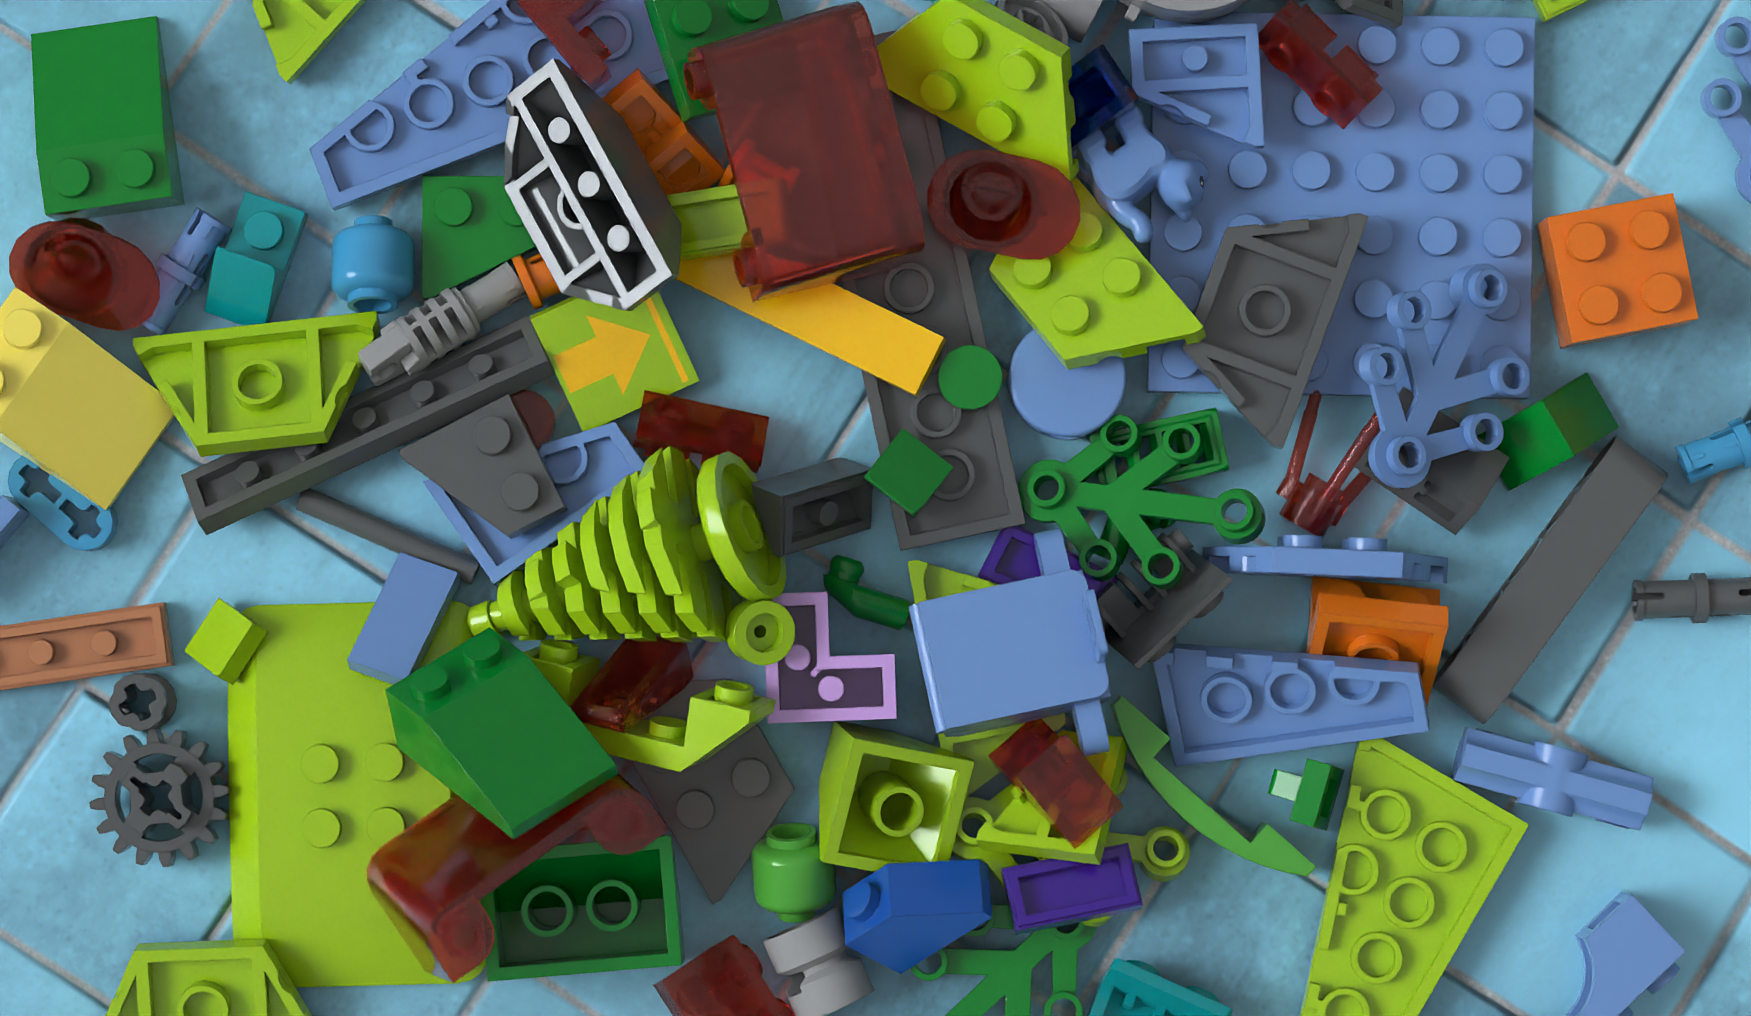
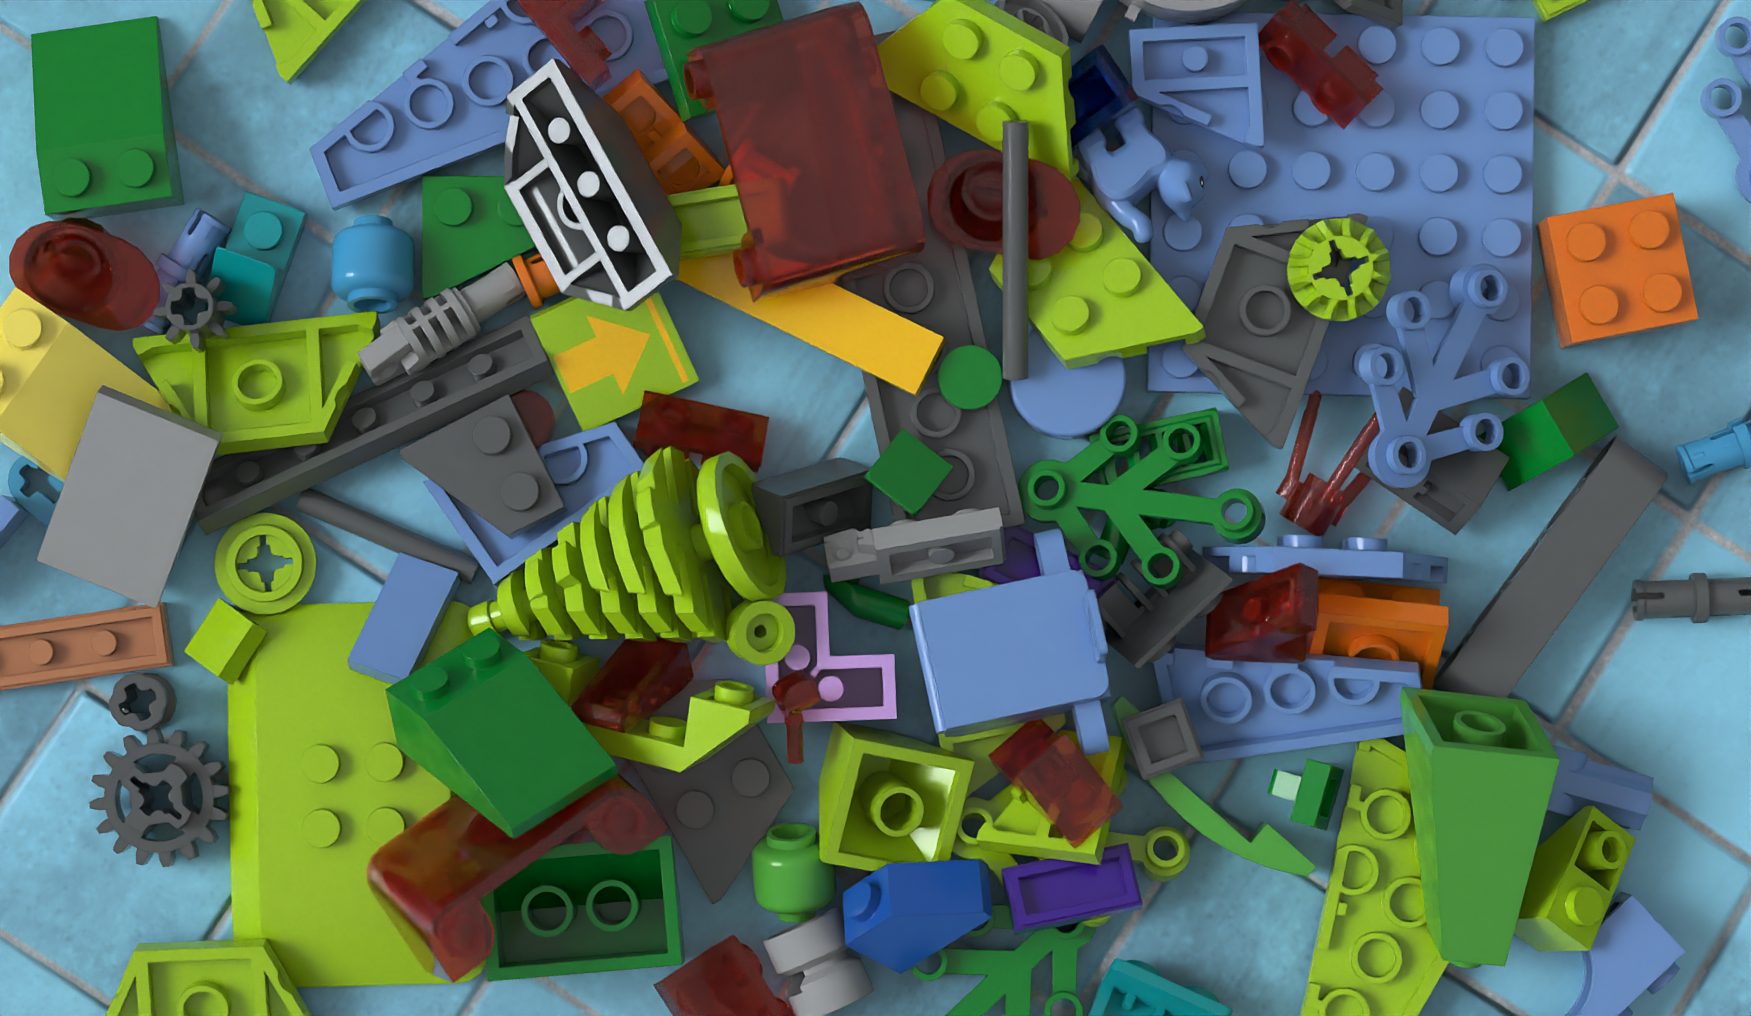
none -> light grey tile [36,385,224,609]
none -> dark grey gear [153,269,238,353]
none -> lime gear [214,513,318,615]
none -> clear red hand [772,669,821,764]
none -> light grey hinge [824,507,1006,584]
none -> dark grey bar [1002,120,1029,380]
none -> dark grey tile [1120,697,1204,780]
none -> clear red slope [1205,562,1318,664]
none -> lime gear [1287,218,1391,321]
none -> bright green slope [1399,687,1560,969]
none -> lime slope [1514,806,1636,952]

